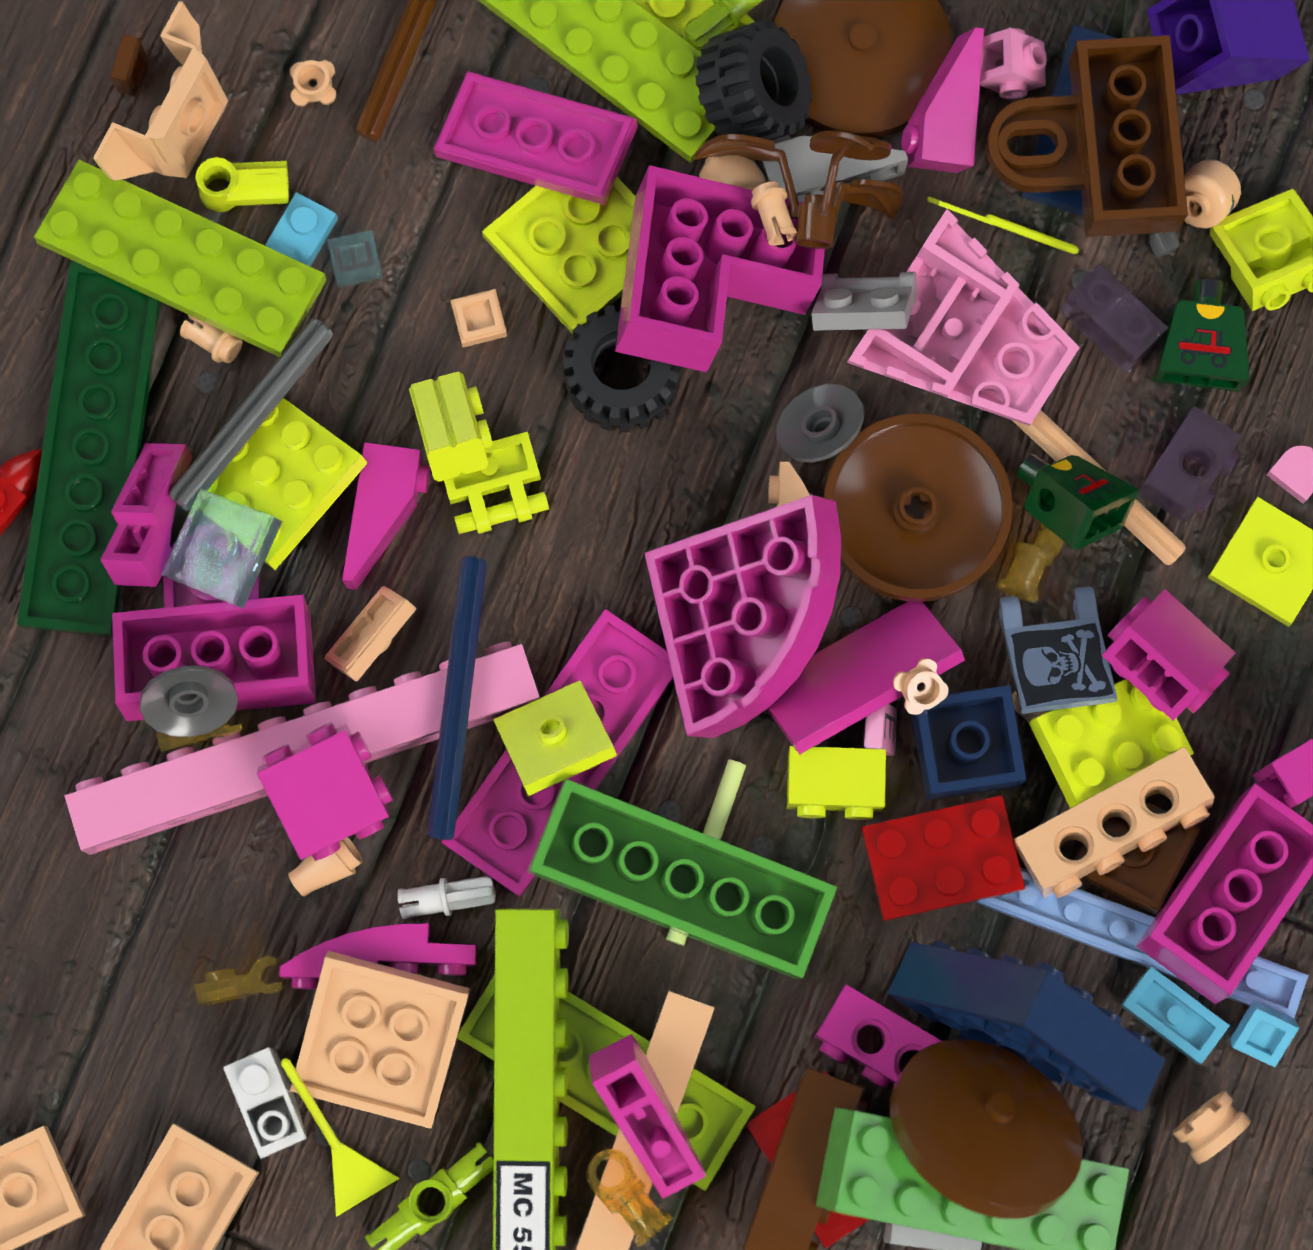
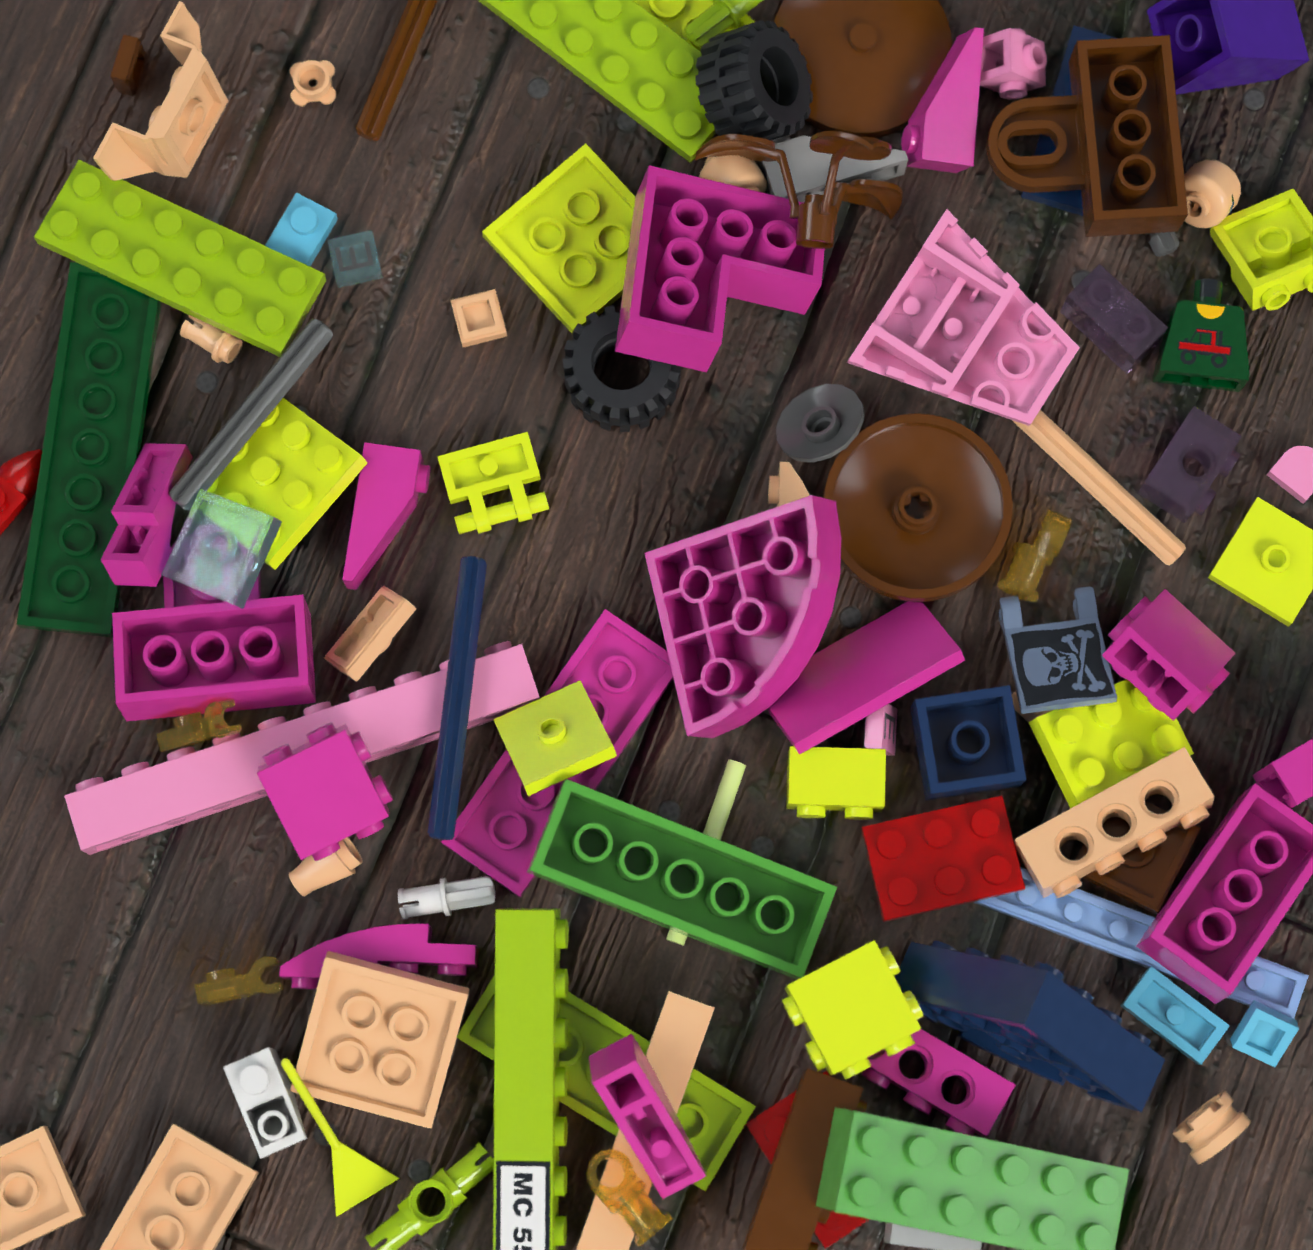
dark grey dish [139,666,238,737] -> none
neon yellow piece [196,157,289,213] -> none
neon yellow brick [409,371,493,482] -> none
dark pink tile [433,71,638,205] -> none
light nougat pin [750,181,797,246] -> none
light grey plate [811,272,917,330] -> none
reddish brown dish [890,1039,1083,1219] -> none
light nougat plate [893,658,948,715] -> none
neon yellow piece [927,196,1079,255] -> none
dark green torso [1017,454,1139,551] -> none
none -> neon yellow brick [782,940,923,1080]

